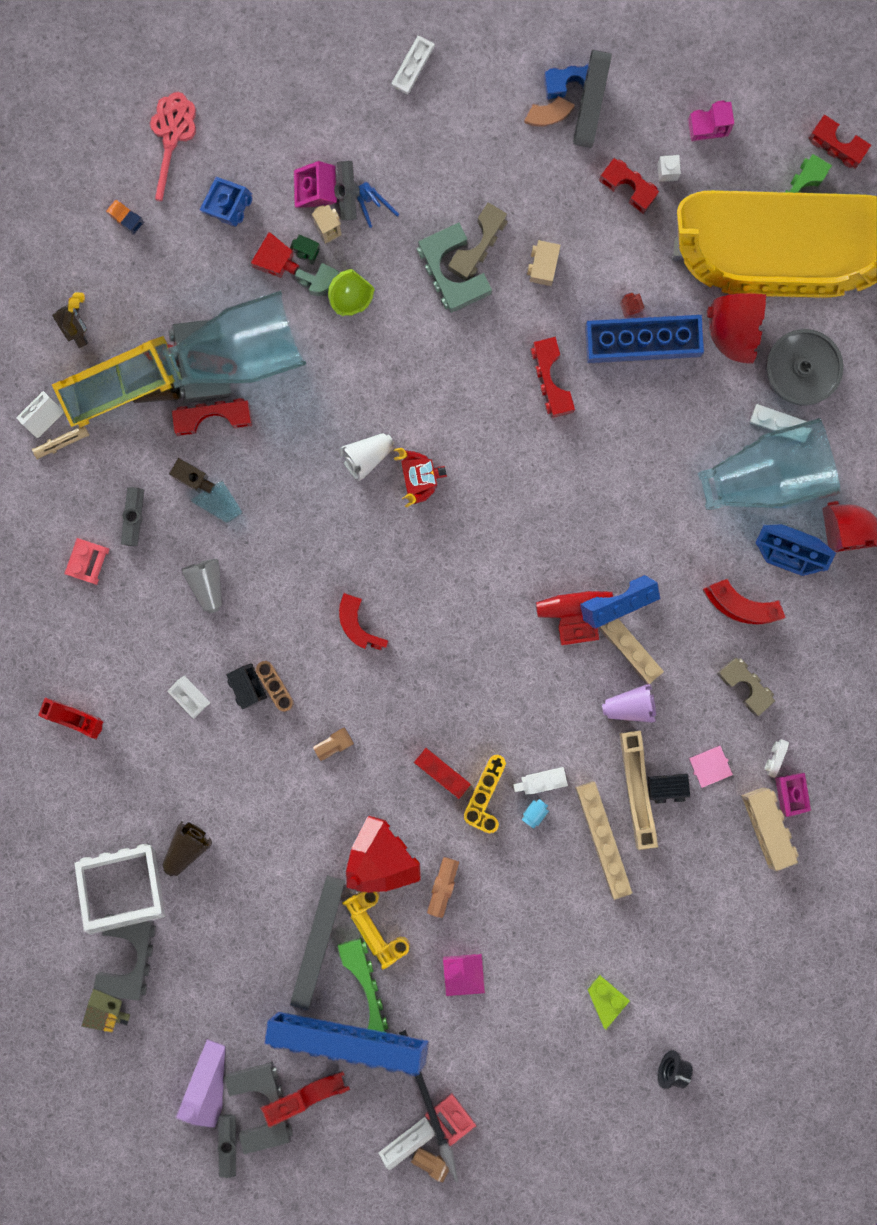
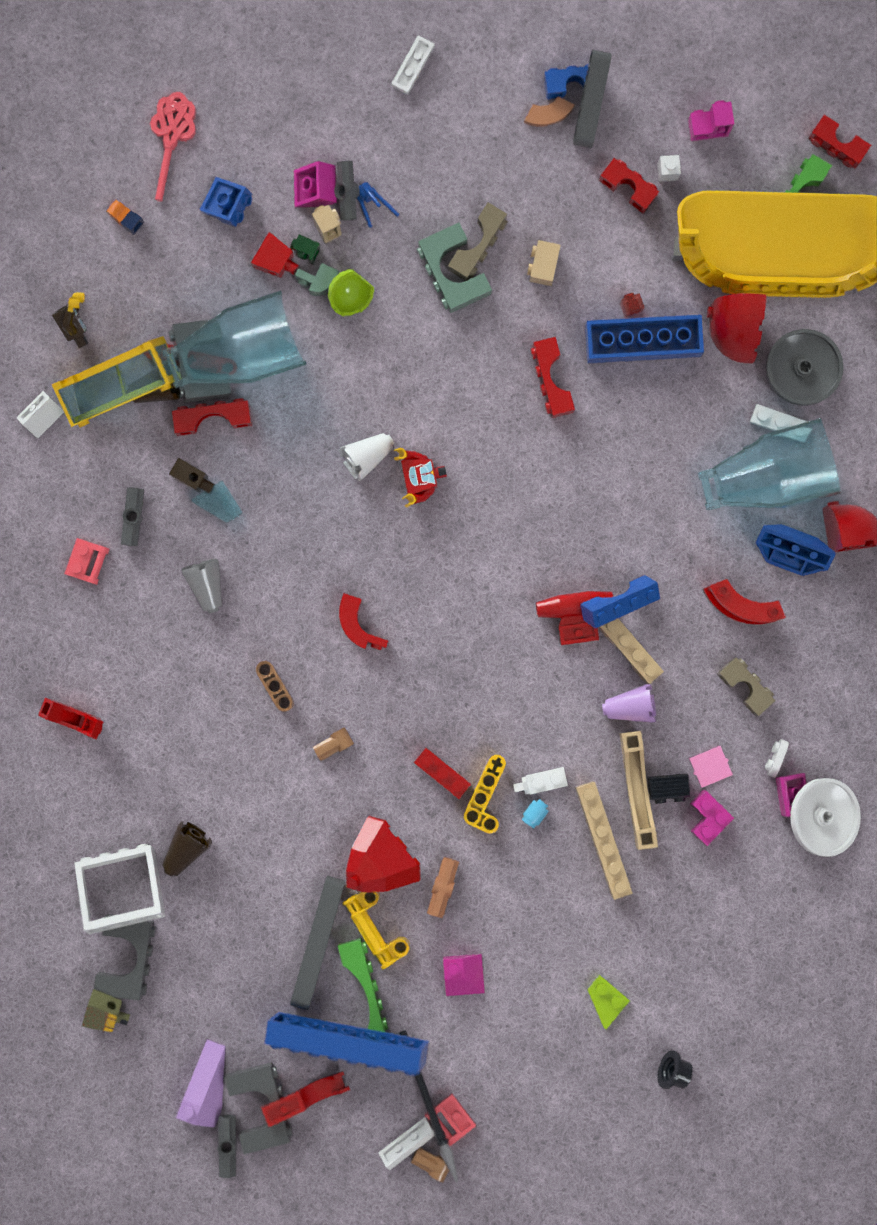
tan pin [32,426,89,460] -> none
white slope [167,676,210,719] -> none
black brick [226,663,267,710] -> none
tan brick [741,787,799,871] -> none
none -> dark pink brick [690,790,734,846]
none -> white dish [790,778,861,857]

